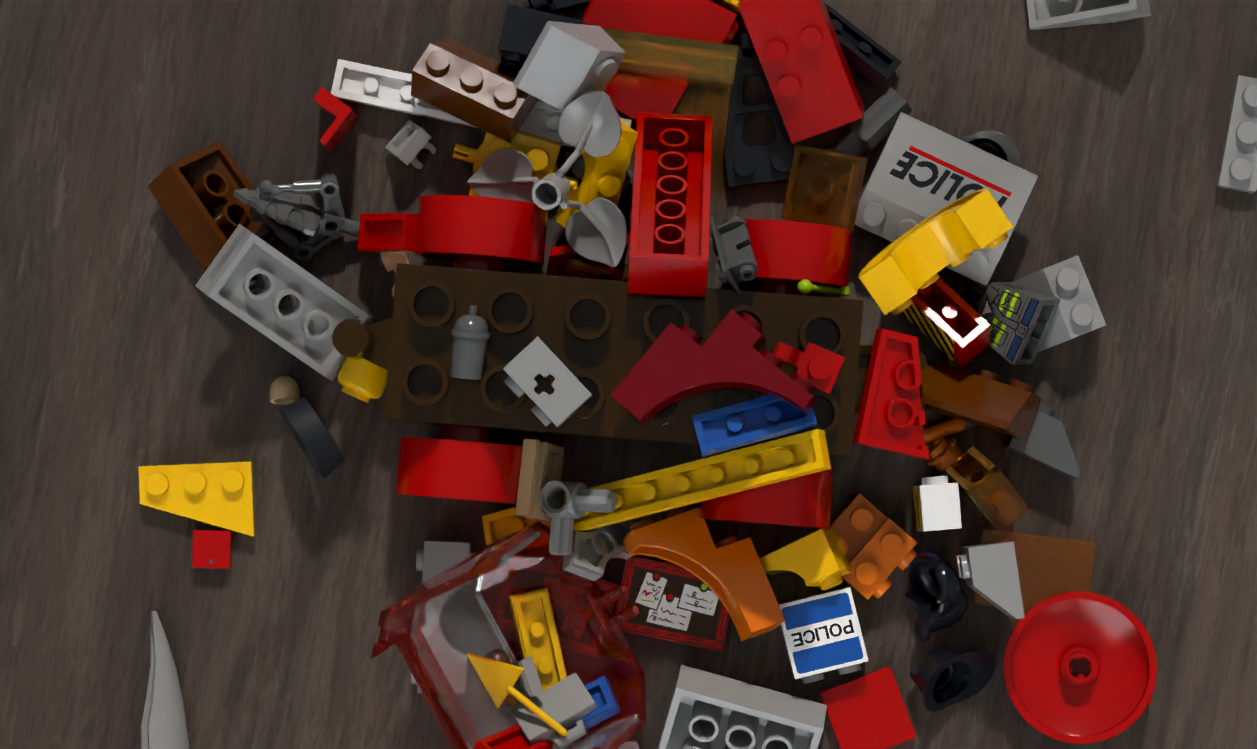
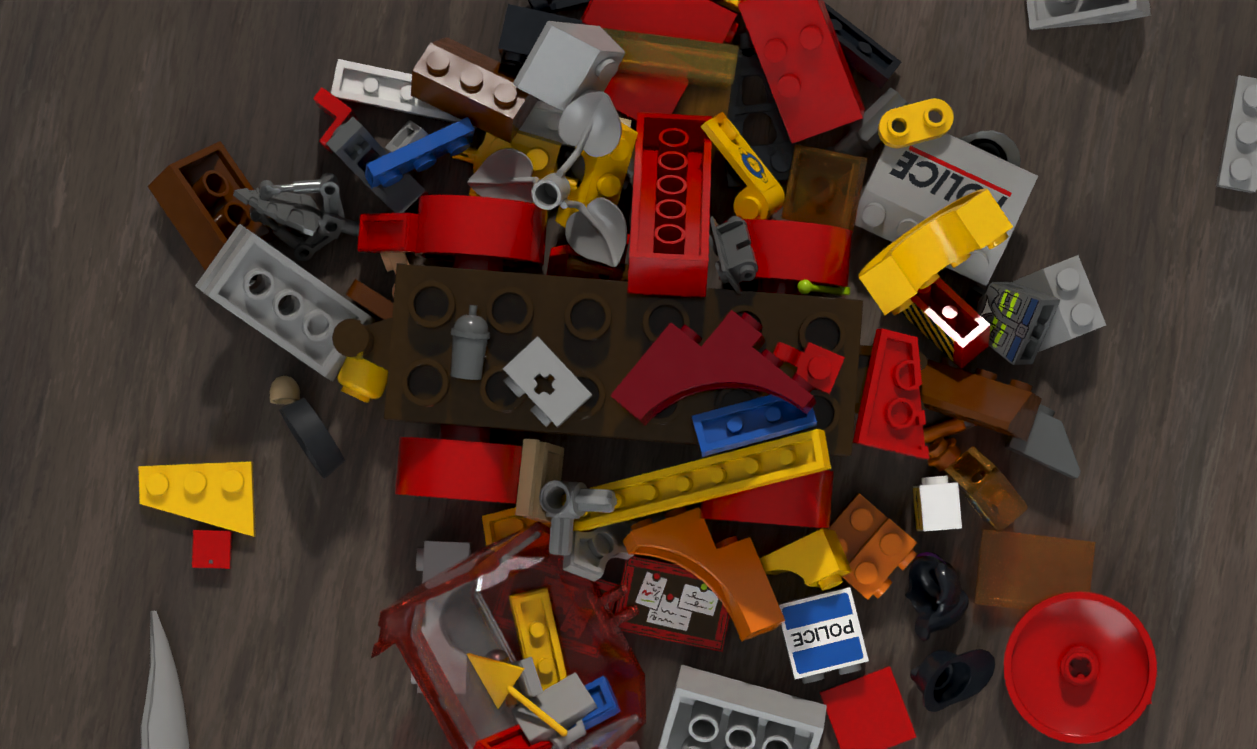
light grey slope [955,541,1025,619] -> none
none -> dark grey arch [326,117,430,214]
none -> reddish brown beam [345,279,393,320]
none -> blue plate [365,117,475,189]
none -> yellow door [700,112,785,220]
none -> yellow plate [878,98,954,149]

